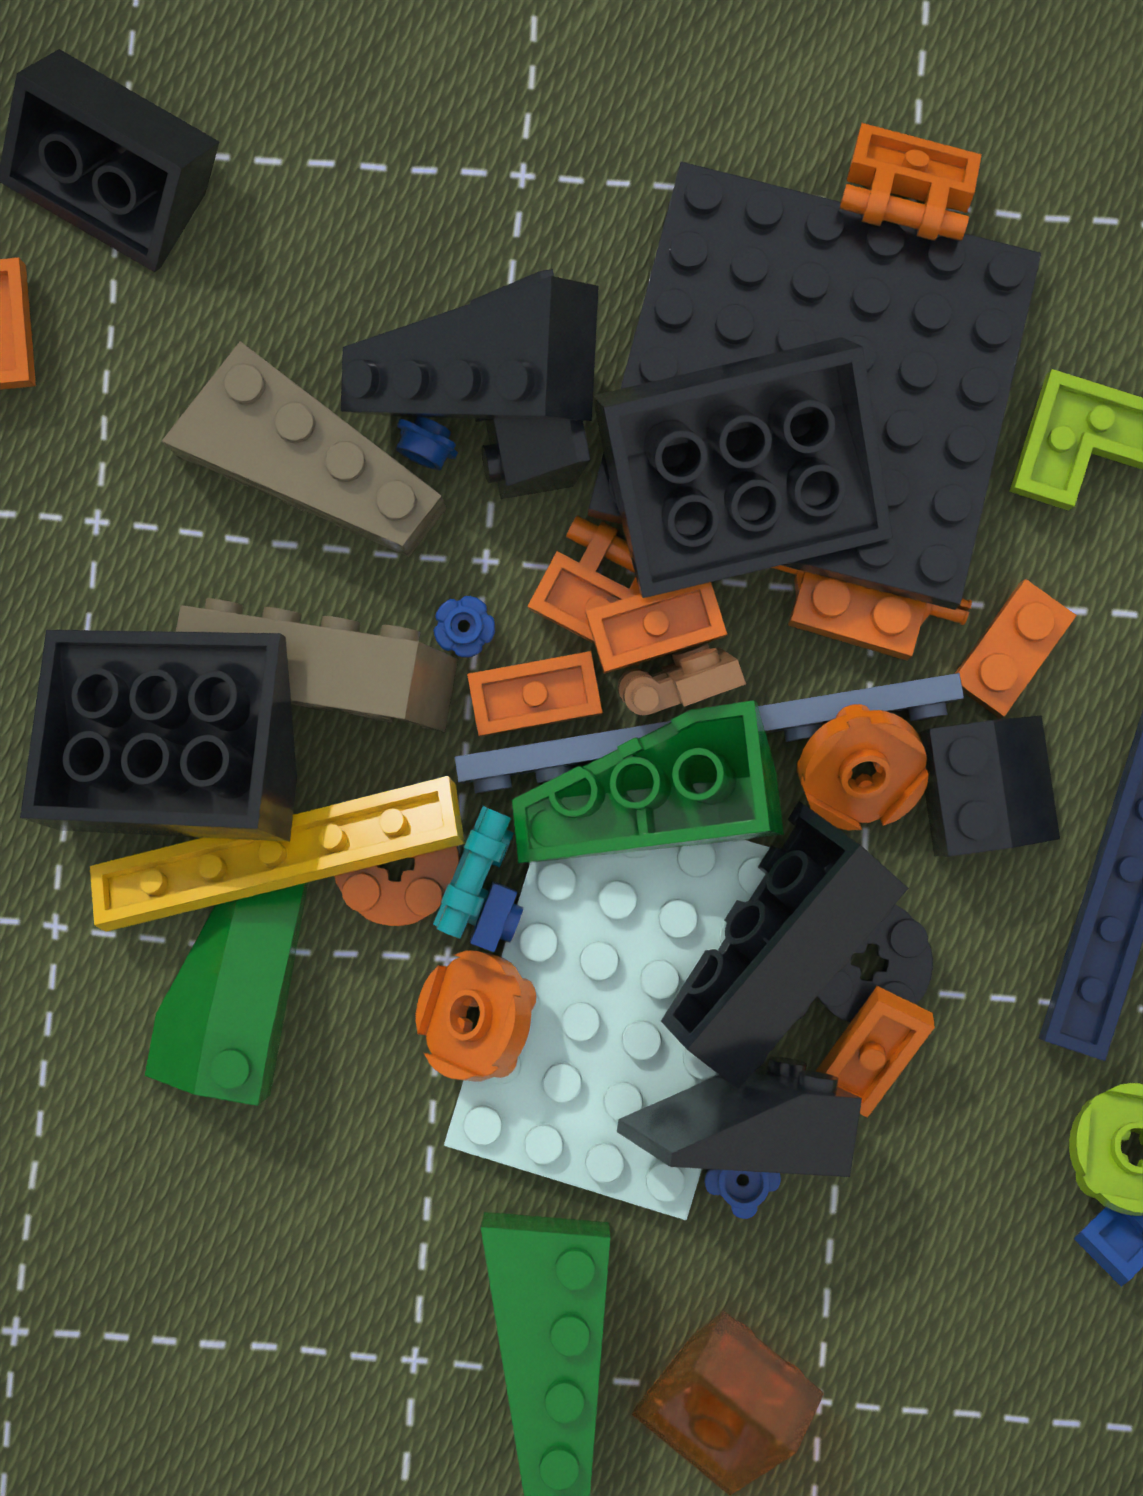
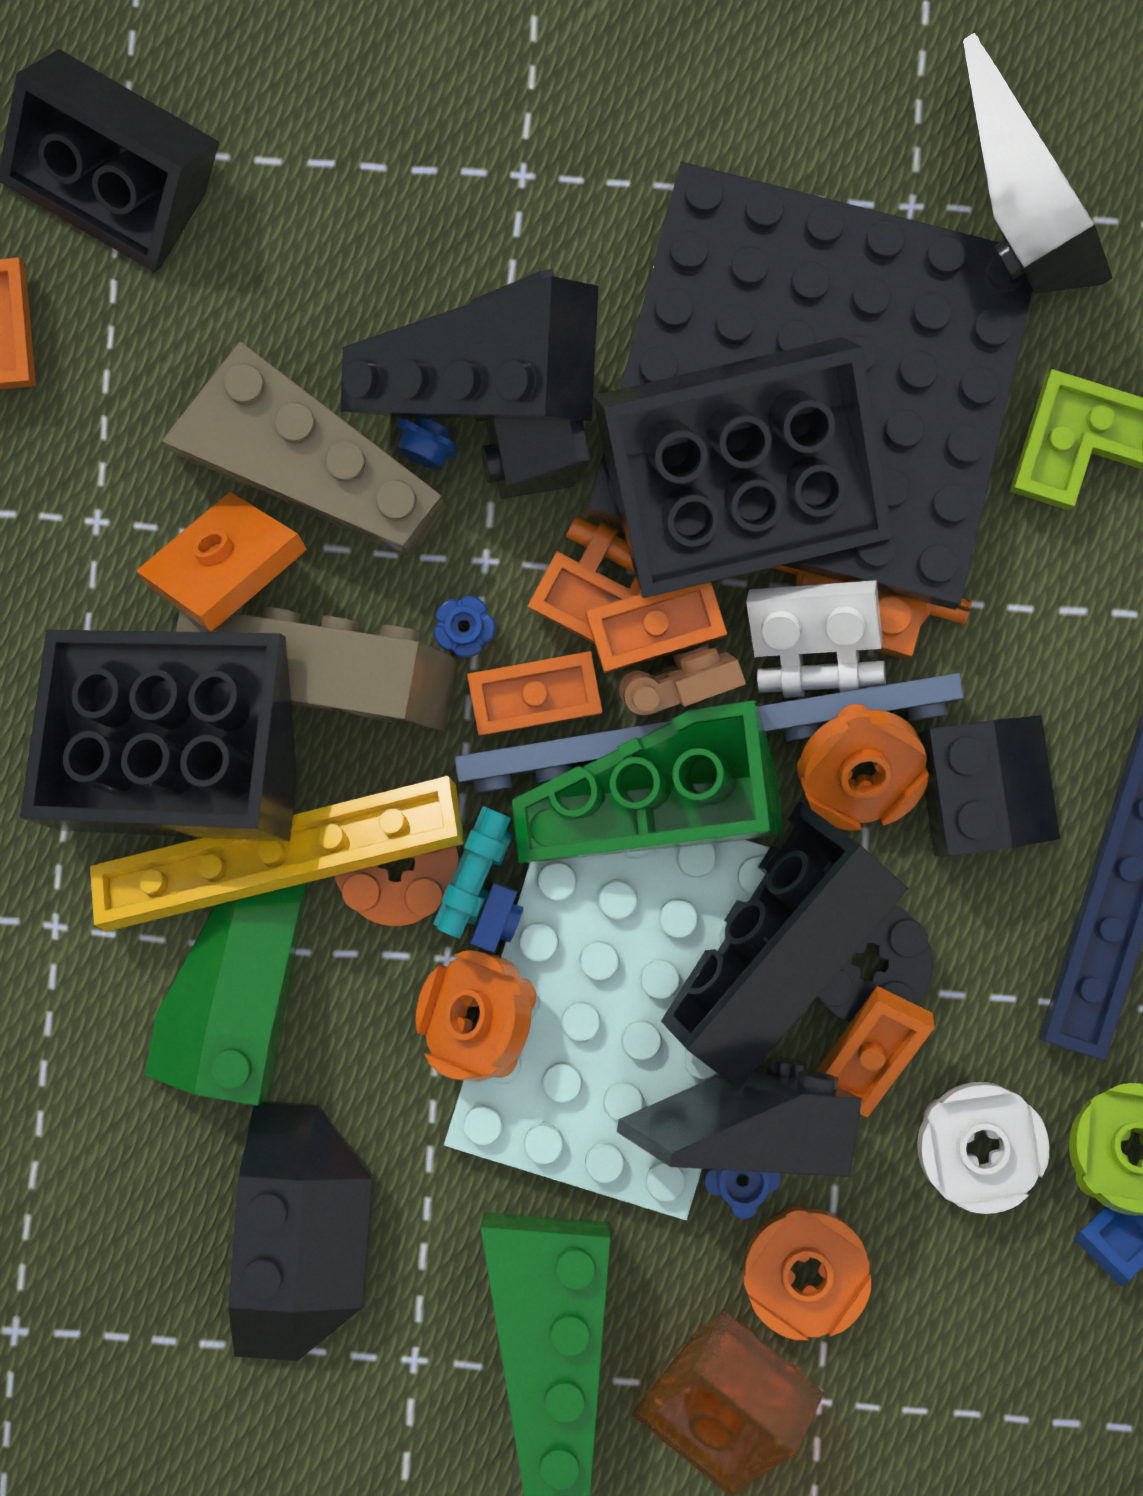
orange plate [839,123,982,241] -> none
orange plate [955,579,1077,718] -> none
none -> orange plate [136,492,307,632]
none -> black wedge [228,1101,374,1361]
none -> orange plate [742,1206,871,1340]
none -> white plate [746,580,886,698]
none -> white plate [917,1082,1049,1214]
none -> wedge [963,33,1113,294]

